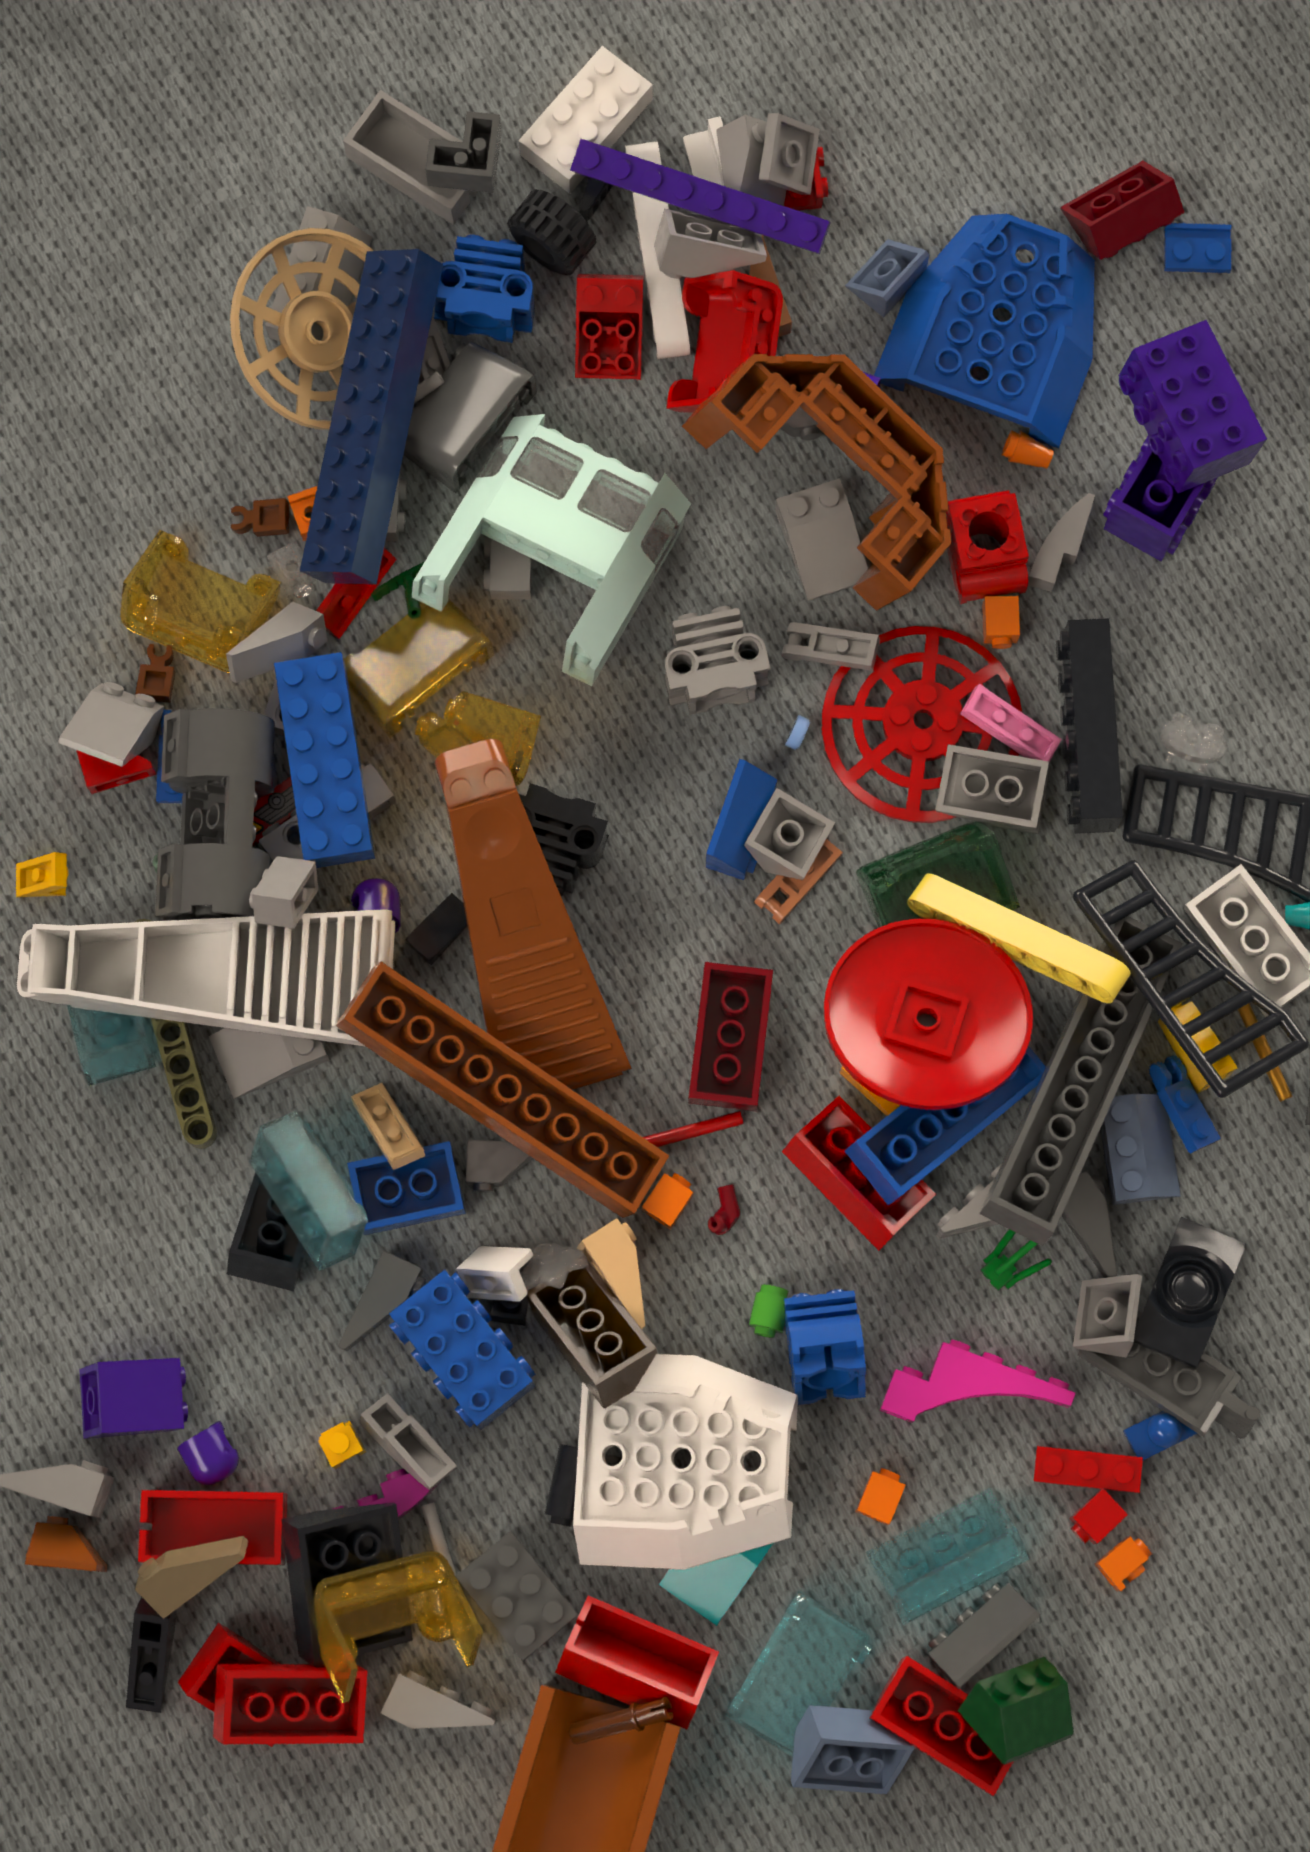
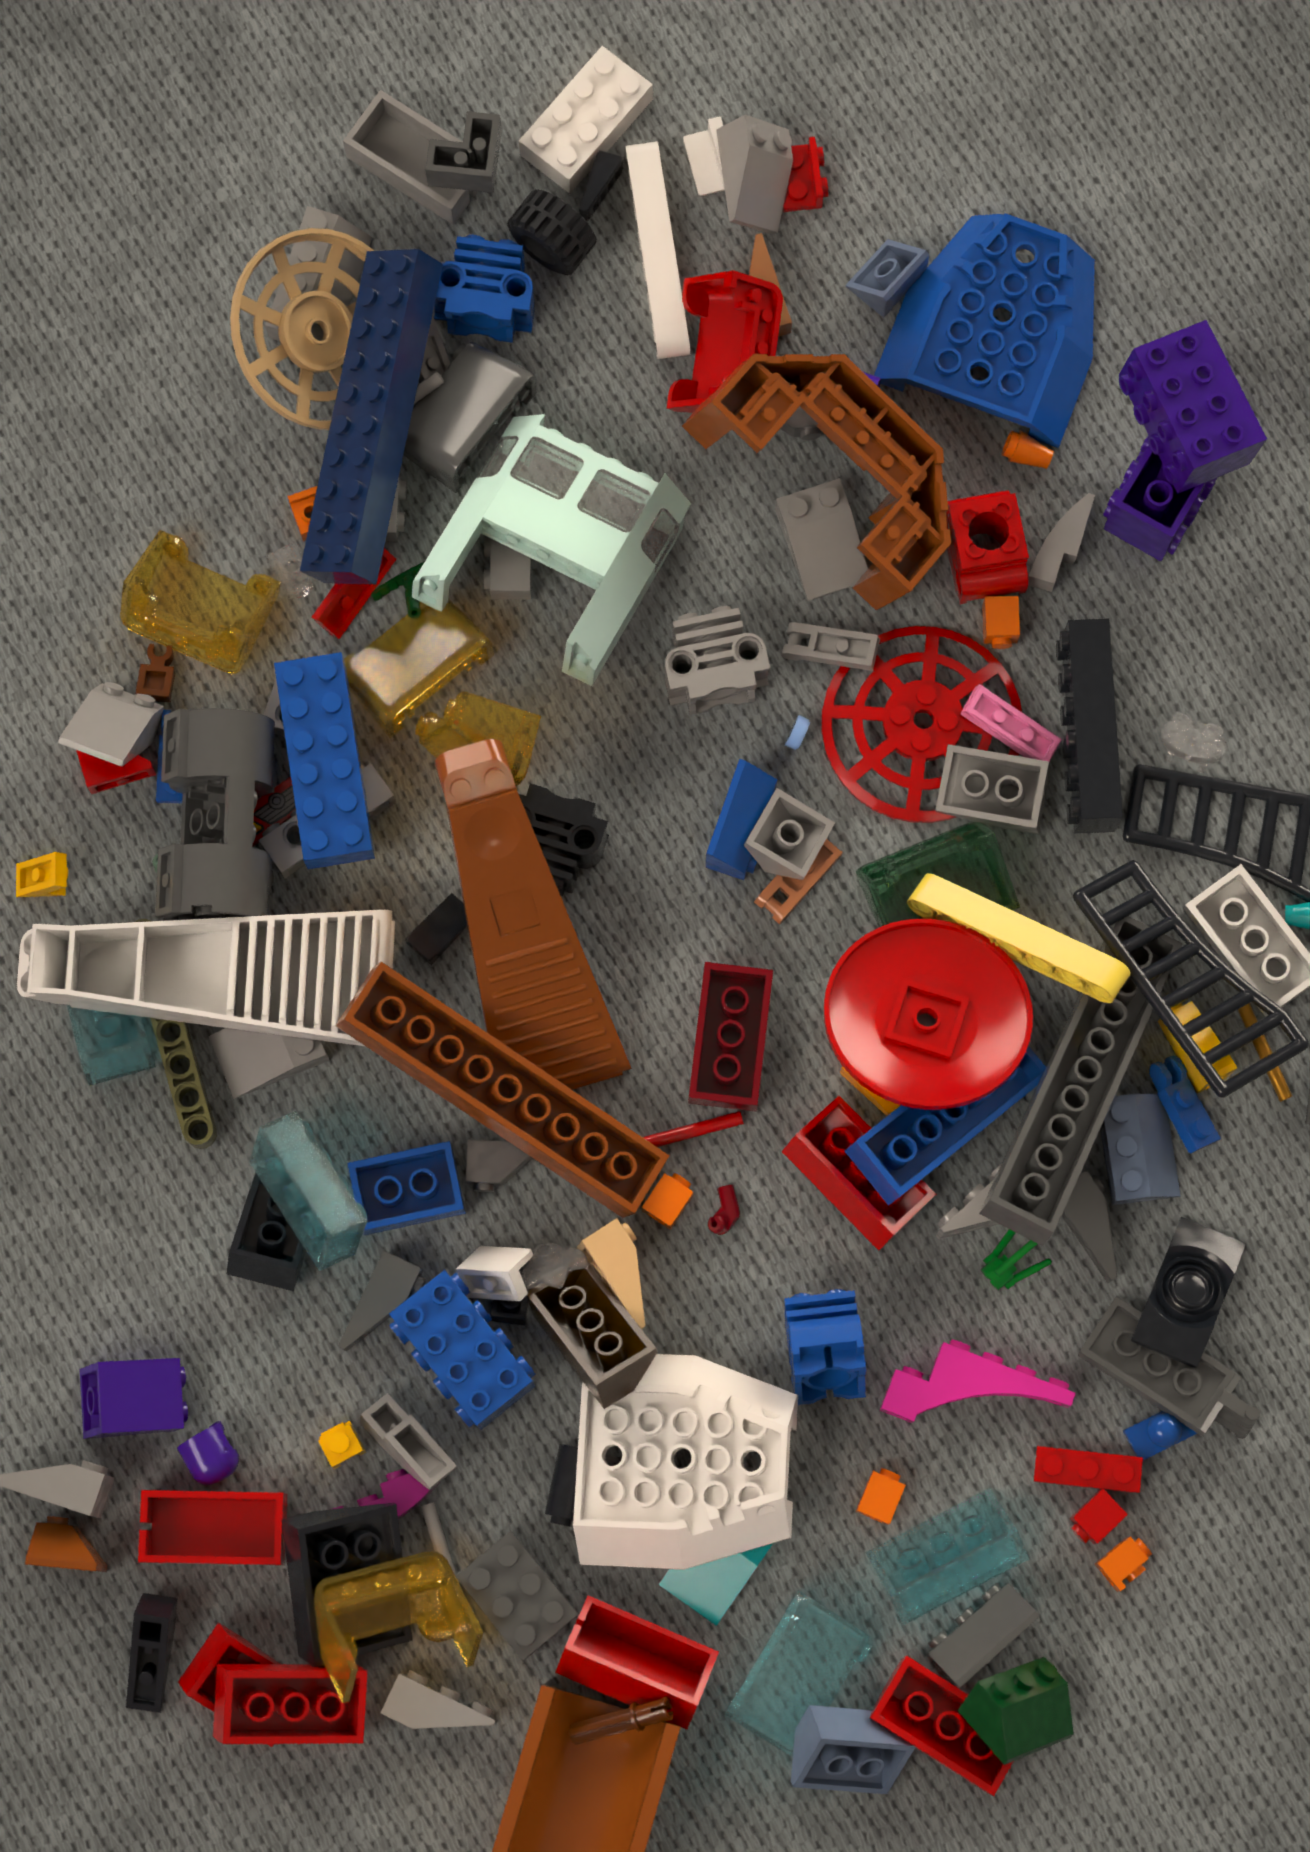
dark tan slope [135,1536,248,1619] -> none
light grey slope [226,602,328,683] -> none
reddish brown plate [231,498,289,537] -> none
light grey brick [249,856,318,929] -> none
dark purple helmet [351,878,401,933] -> none
tan tile [351,1083,425,1170] -> none
dark purple plate [570,138,831,255] -> none
red slope [575,274,644,380] -> none
light grey slope [654,208,767,279] -> none
bright green brick [749,1284,788,1338] -> none
light grey plate [759,113,820,195] -> none
dark red slope [1060,161,1185,260] -> none
light grey slope [1073,1274,1142,1358] -> none
blue plate [1164,223,1231,273] -> none

